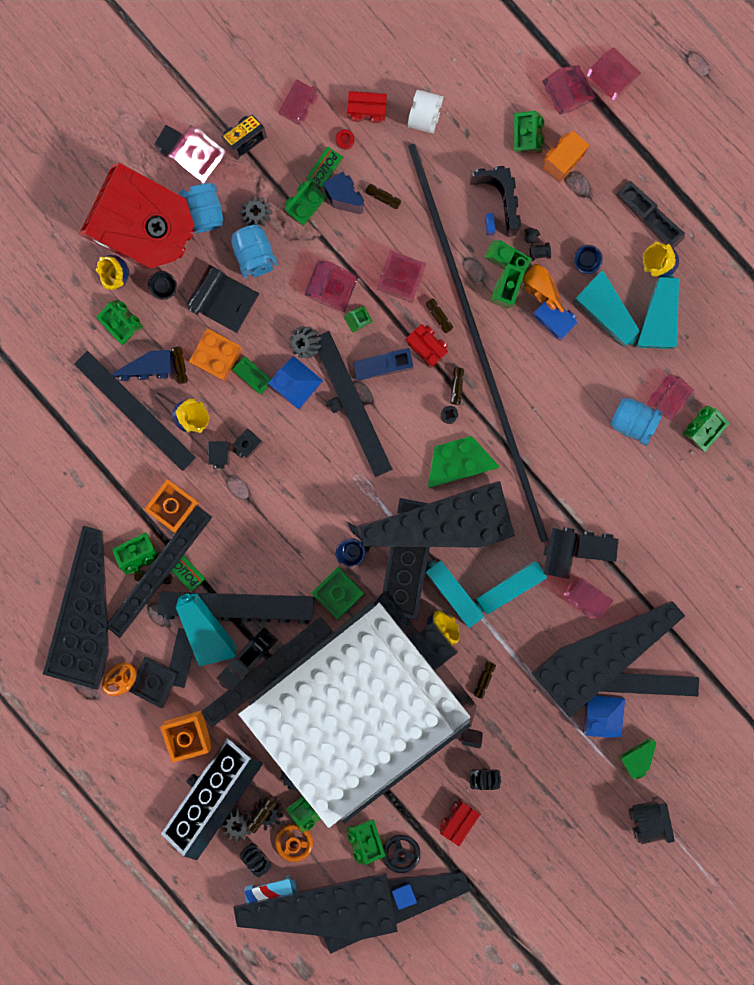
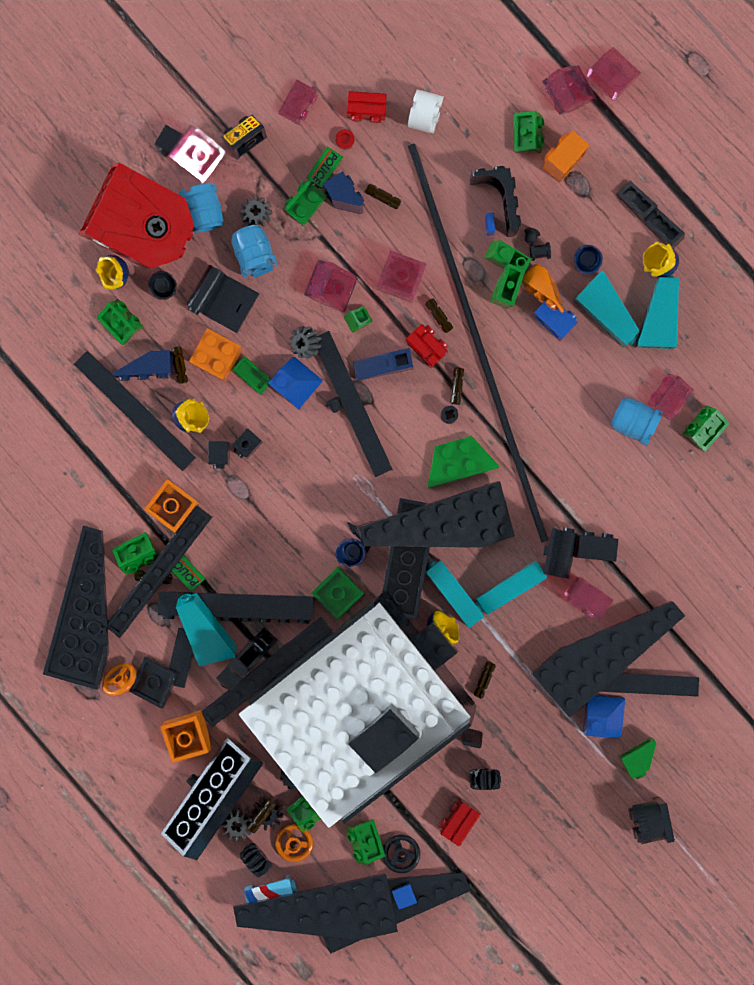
none -> black slope [348,703,420,773]

